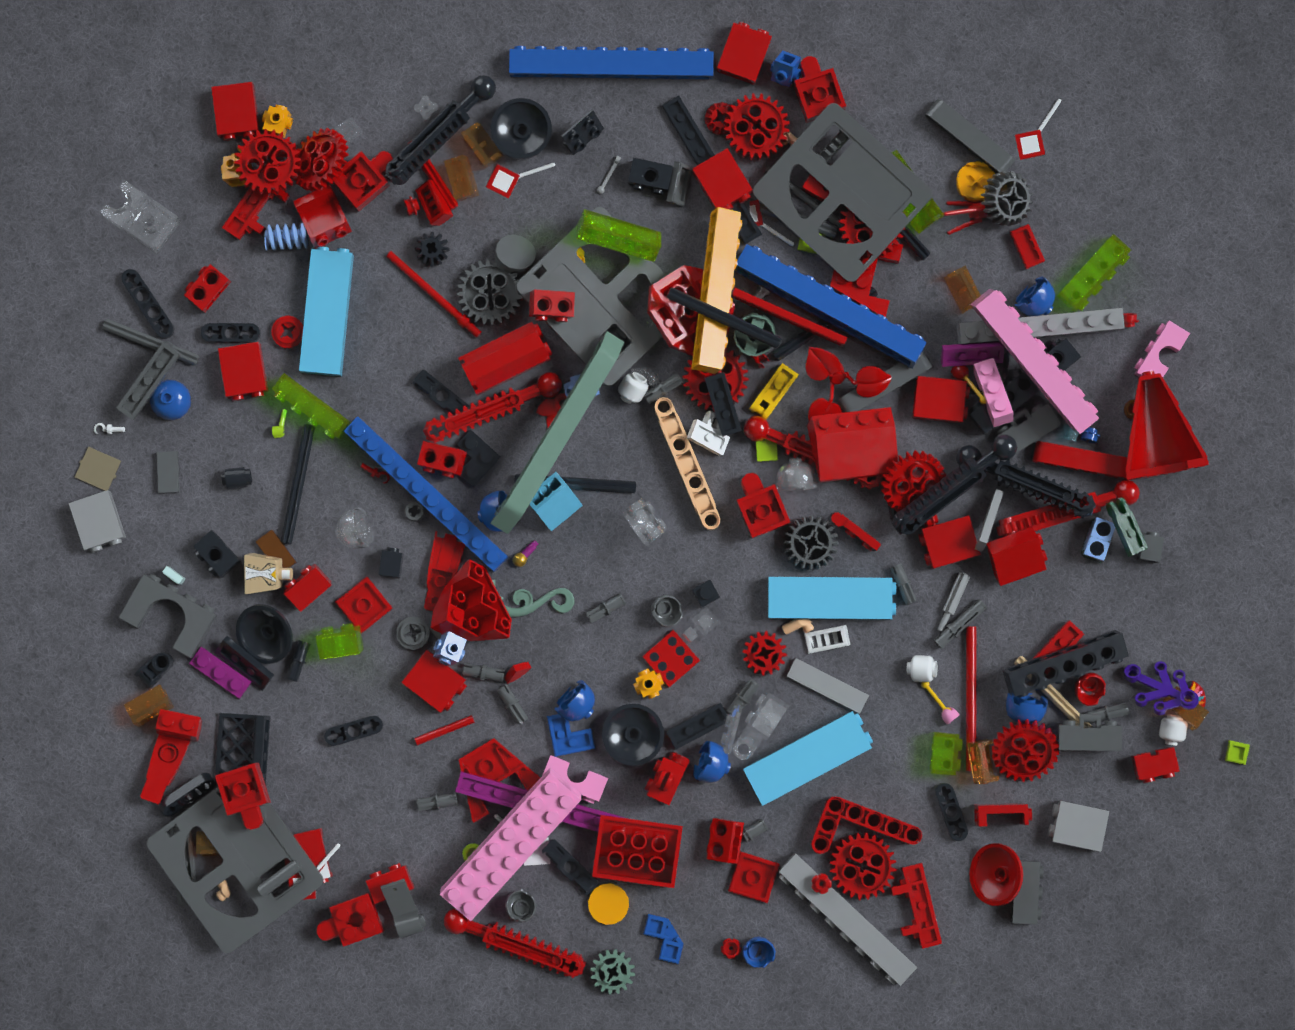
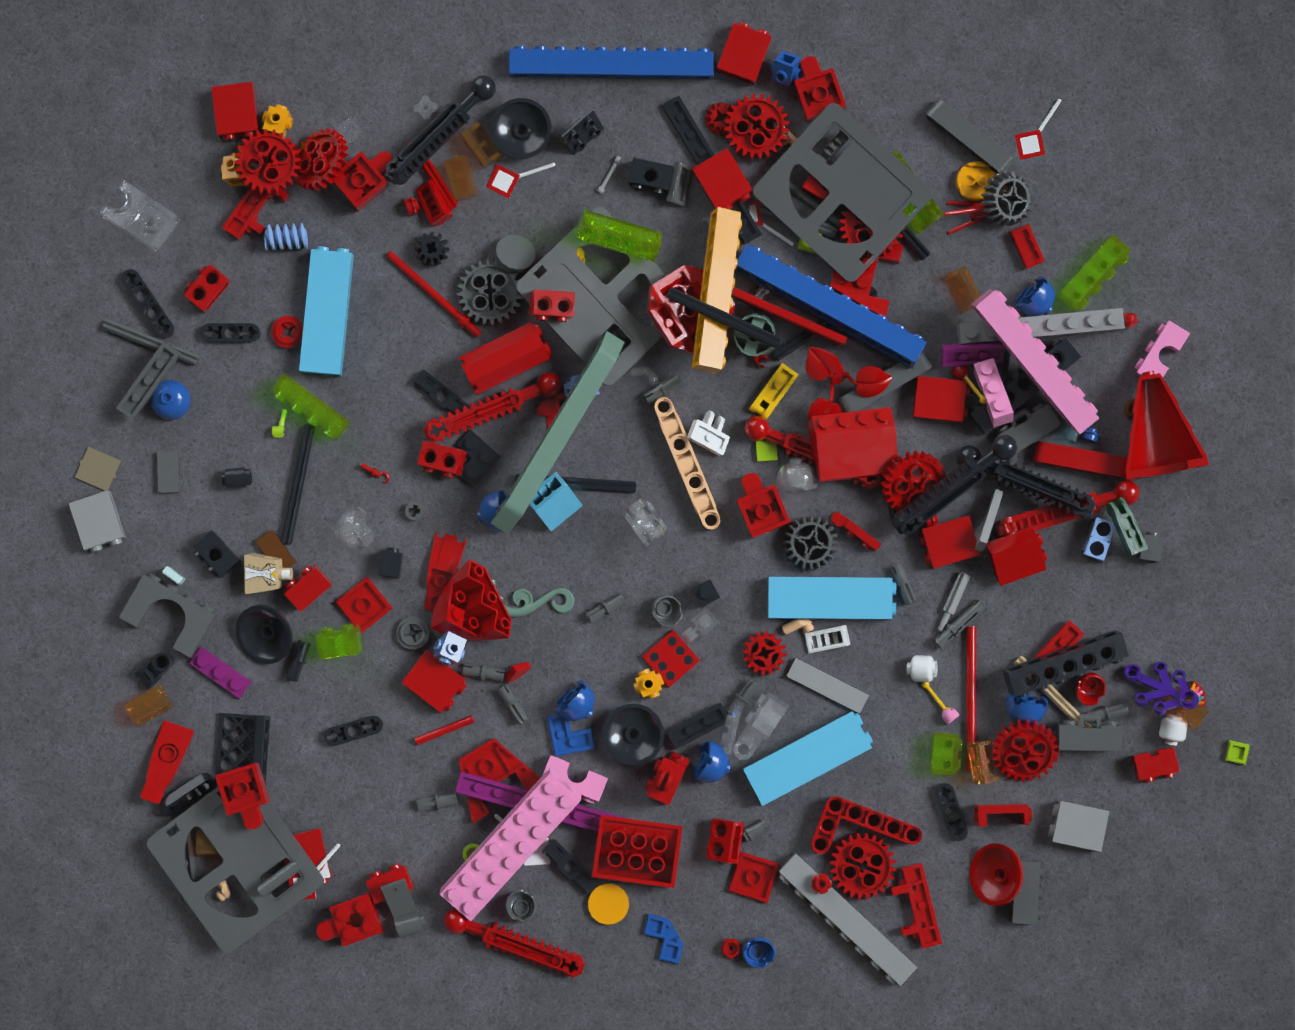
white hand [94,423,125,434] -> none
red brick [155,709,202,742] -> none
black plate [215,636,274,691] -> none
red brick [218,342,269,401] -> none
red panel [293,184,352,249] -> none
blue brick [344,416,509,572] -> none
piece [513,540,538,567] -> none
sand green gear [590,949,635,995] -> none
white head [618,372,648,404] -> none
red gear [682,348,749,412] -> none
black plate [704,371,742,437] -> none

